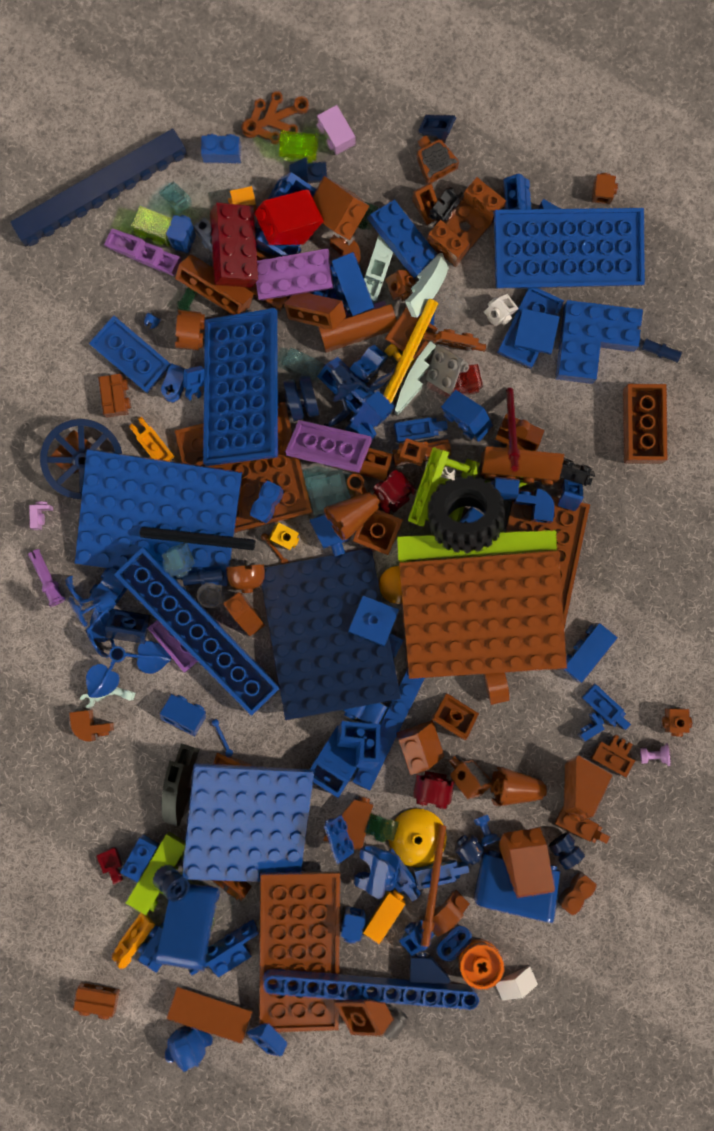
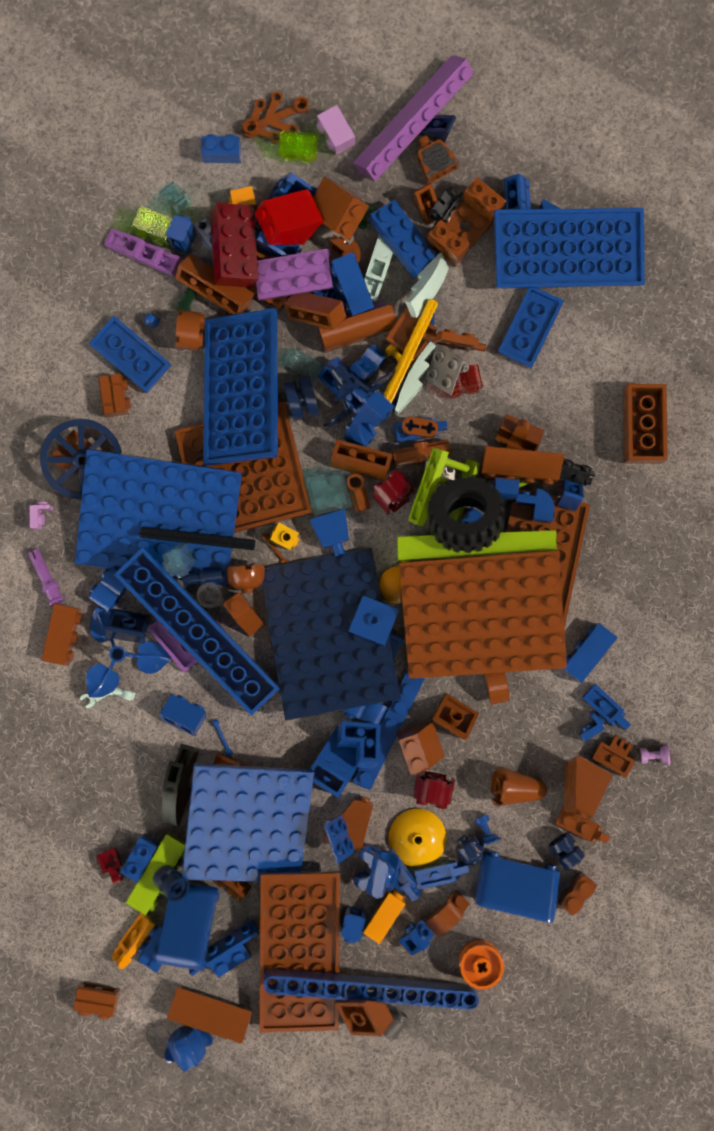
dark blue brick [10,128,187,247] -> none
blue plant [65,576,116,658] -> none
dark orange brick [69,709,114,742] -> none
light orange hinge [129,416,175,461] -> none
blue piece [161,363,186,403] -> none
blue plate [183,366,205,400] -> none
blue slope [247,1023,287,1057] -> none
blue brick [250,481,283,523] -> none
medium lavender plate [285,420,372,473] -> none
dark blue slope [289,157,327,183] -> none
dark orange cone [324,492,380,541] -> none
dark orange slope [353,510,403,555] -> none
clear green brick [365,814,399,843] -> none
dark orange brick [385,270,416,301] -> none
dark orange brick [397,438,428,467] -> none
dark blue slope [409,951,450,984] -> none
dark orange bar [421,825,447,947] -> none
blue plate [437,926,472,961] -> none
blue brick [441,390,493,443] -> none
dark orange torso [449,755,494,800] -> none
white brick [484,294,519,326] -> none
white slope [496,966,538,1001] -> none
dark orange slope [499,828,555,898] -> none
dark red bar [506,387,520,472] -> none
blue tile [514,308,560,355] -> none
blue piece [555,300,643,384] -> none
dark orange brick [592,173,618,204] -> none
dark blue pin [642,338,682,363] -> none
dark orange brick [662,708,692,736] -> none
none -> dark orange brick [41,604,83,665]
none -> medium lavender brick [353,55,474,182]
none -> dark orange beam [402,417,438,438]

